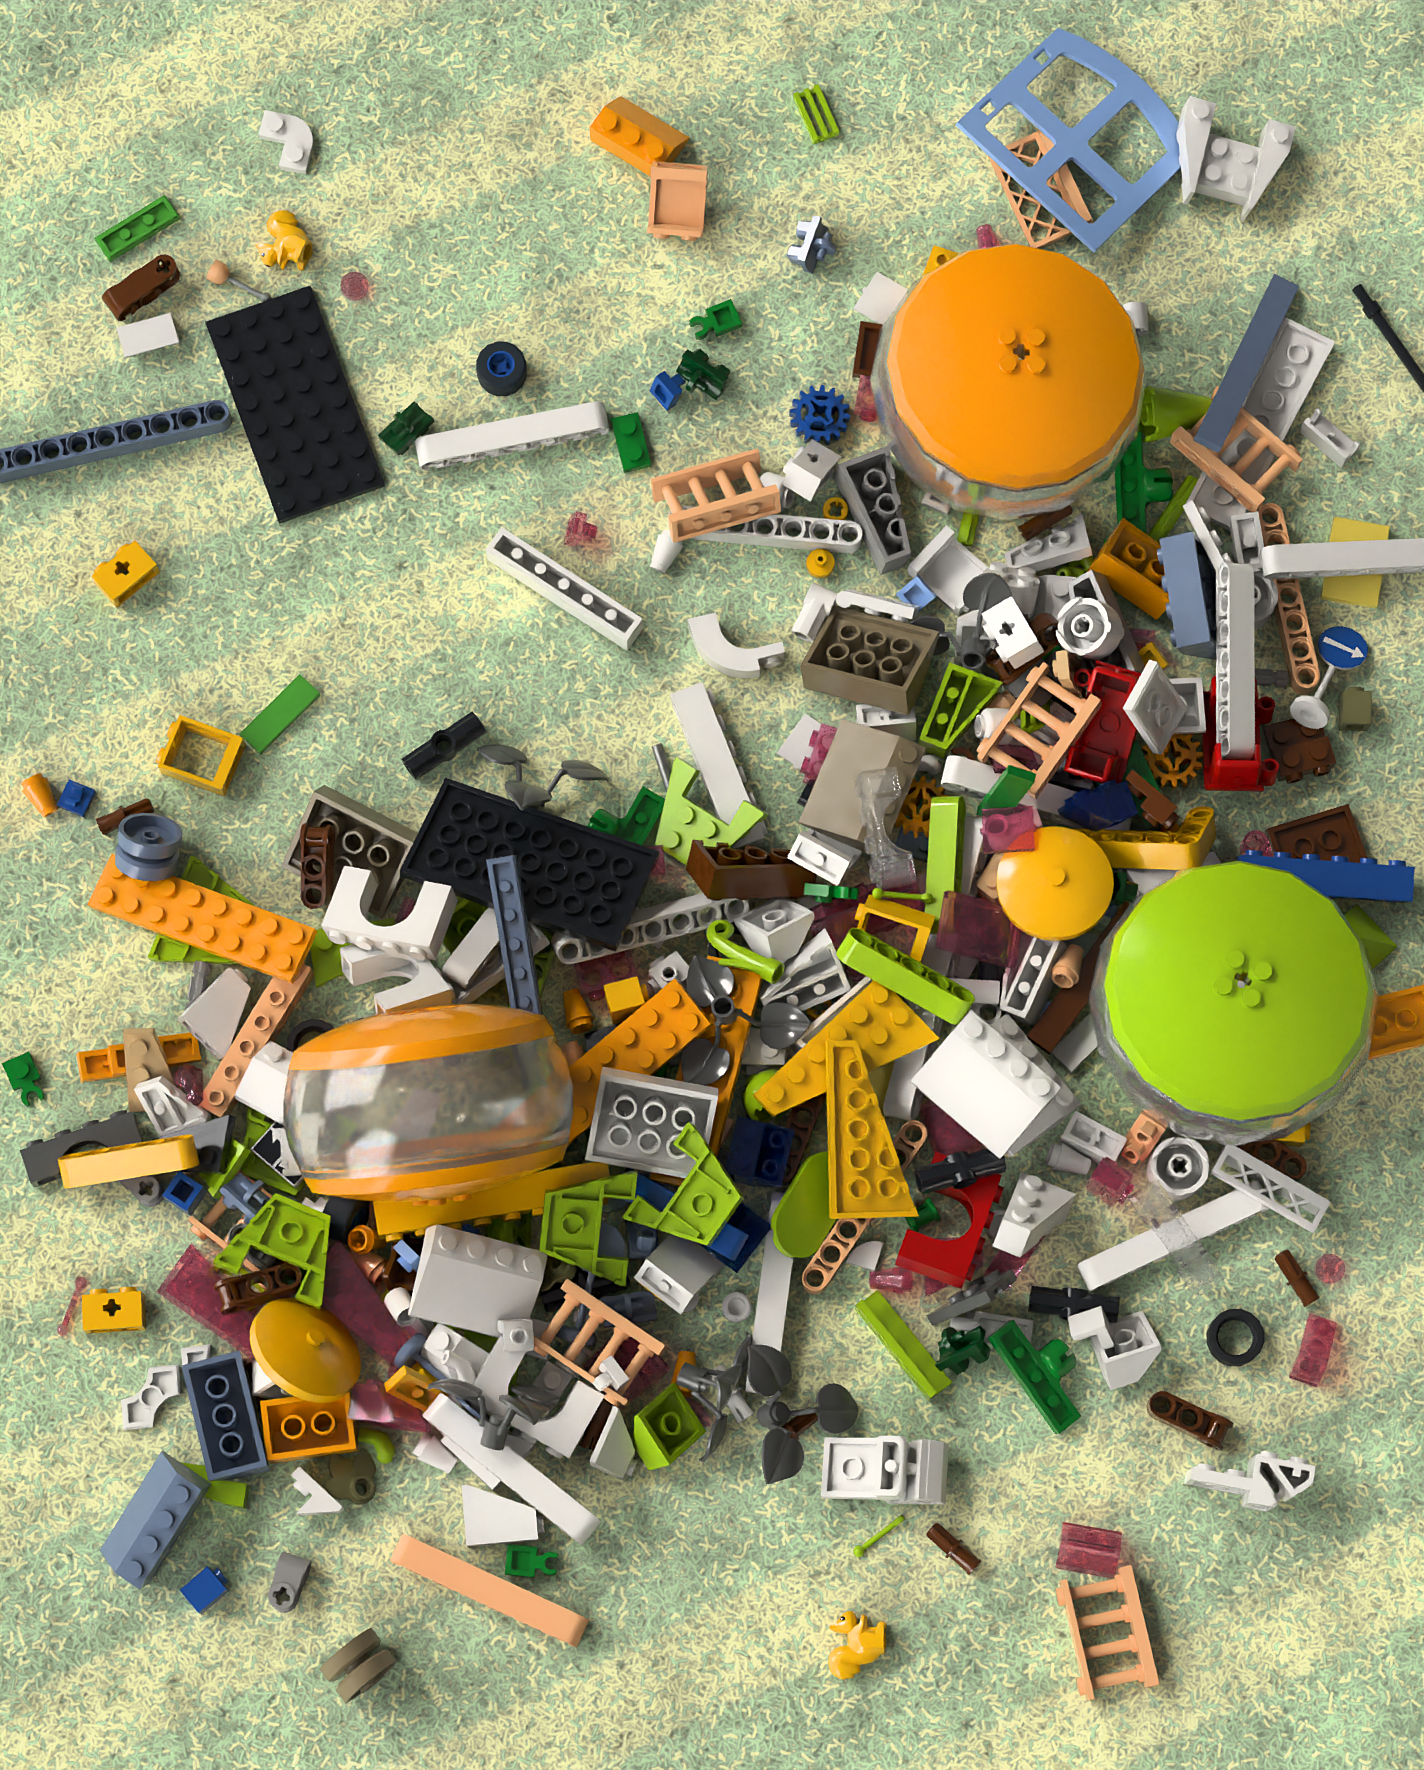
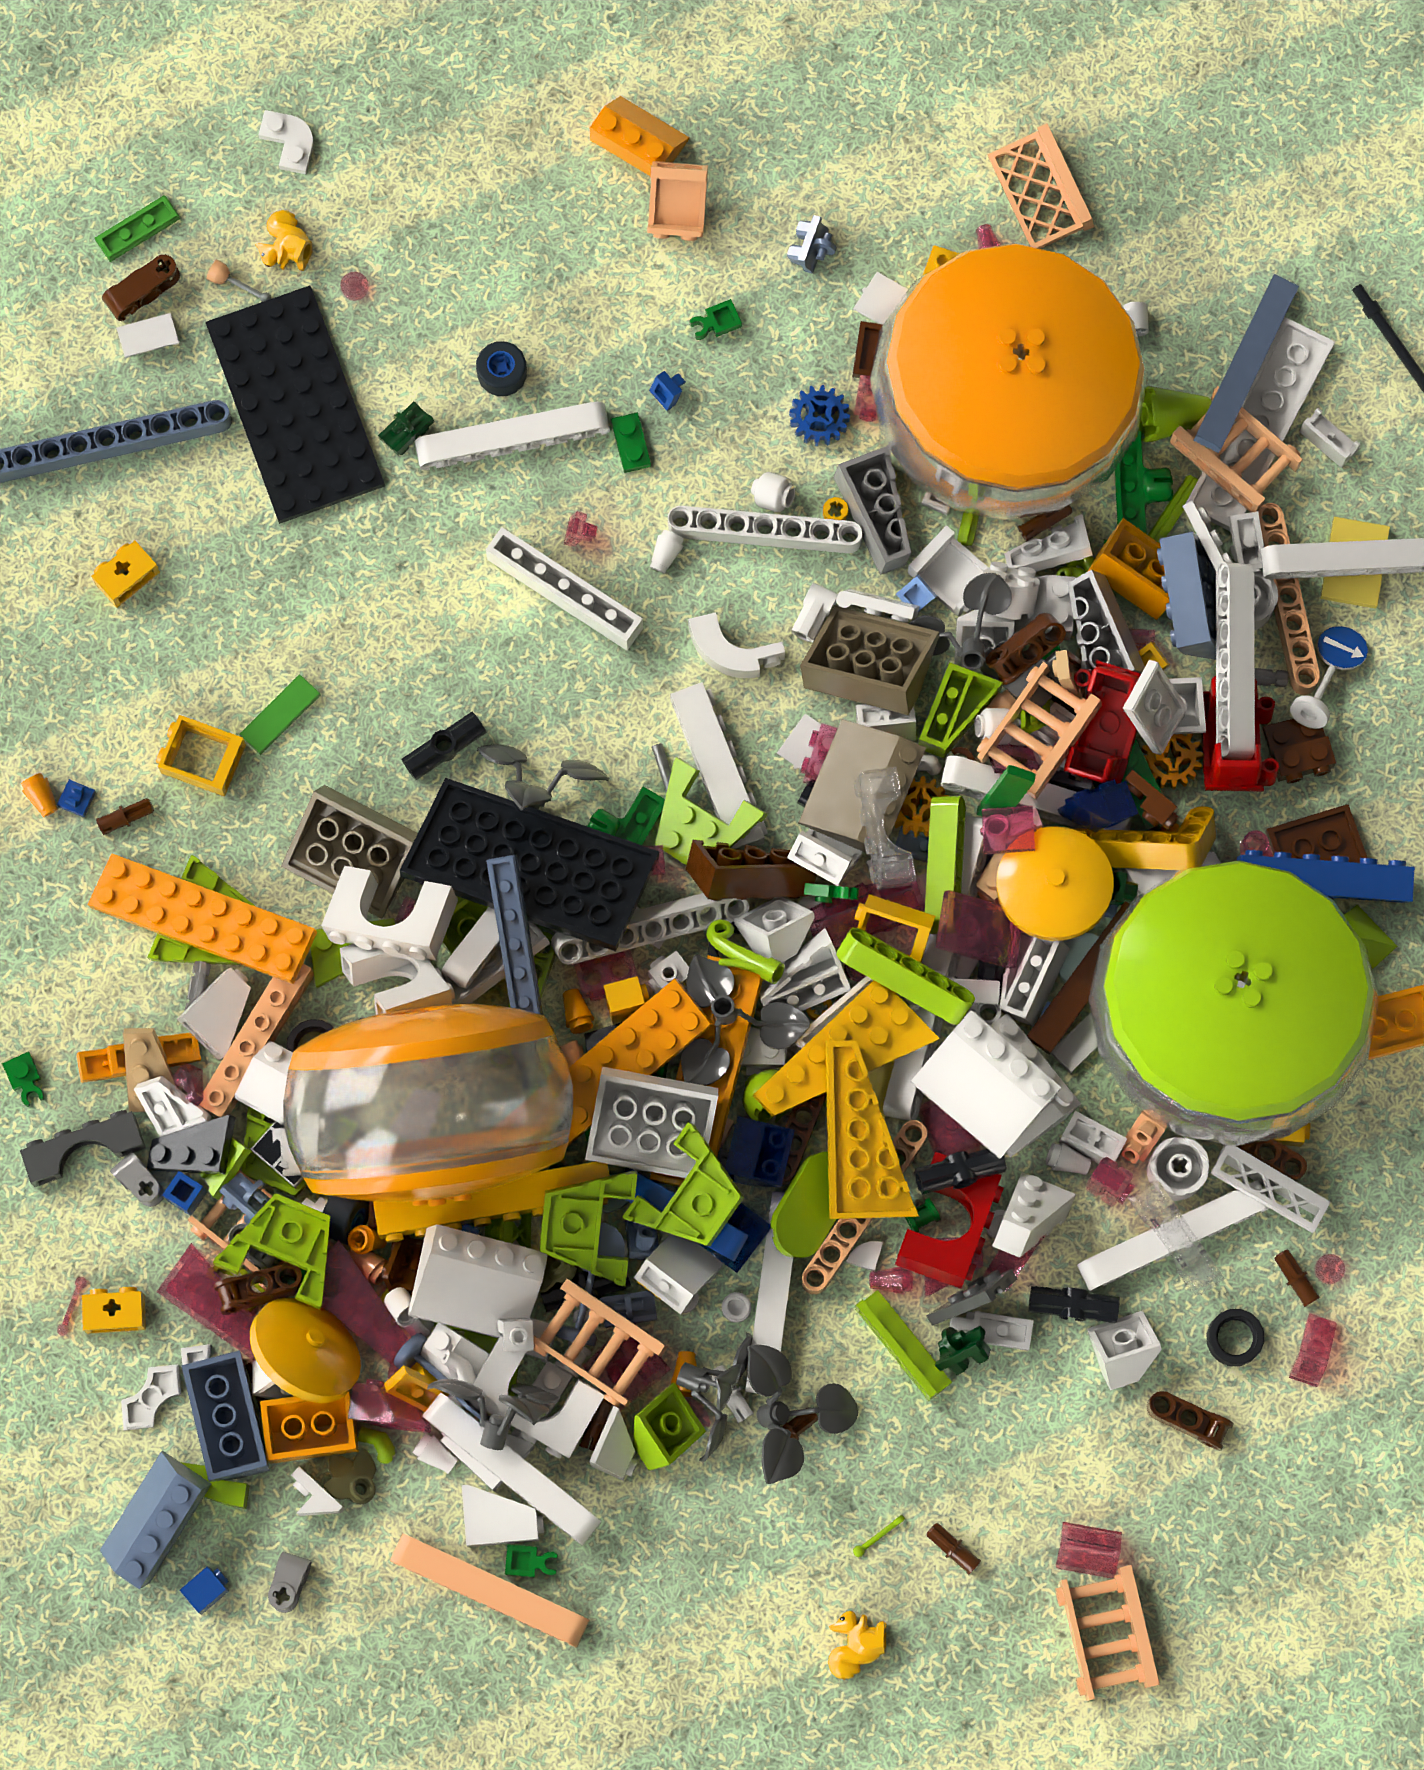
yellow beam [57,1134,200,1188] -> none
sand blue wheel [115,813,182,881] -> none
reddish brown piece [300,823,335,909] -> none
dark tan wheel [320,1628,397,1703] -> none
light blue plate [393,1239,420,1273] -> none
white tile [593,1355,629,1392] -> none
light nougat fence [651,448,781,543] -> none
dark green hips [676,349,730,400] -> none
white brick [782,439,841,501] -> none
lime tile [793,84,839,144] -> none
yellow tile [806,549,835,578] -> none
white piece [821,1436,949,1505] -> none
lime hinge [872,888,932,902] -> none
light blue window [955,28,1181,253] -> none
white brick [982,596,1044,669] -> none
green plate [988,1320,1081,1434] -> none
light nougat cone [1051,944,1084,988] -> none
white brick [1056,598,1124,661] -> none
white panel [1068,1306,1115,1350] -> none
white wedge [1176,96,1296,221] -> none
white piece [1184,1451,1316,1512] -> none
olive brick [1339,686,1372,731] -> none

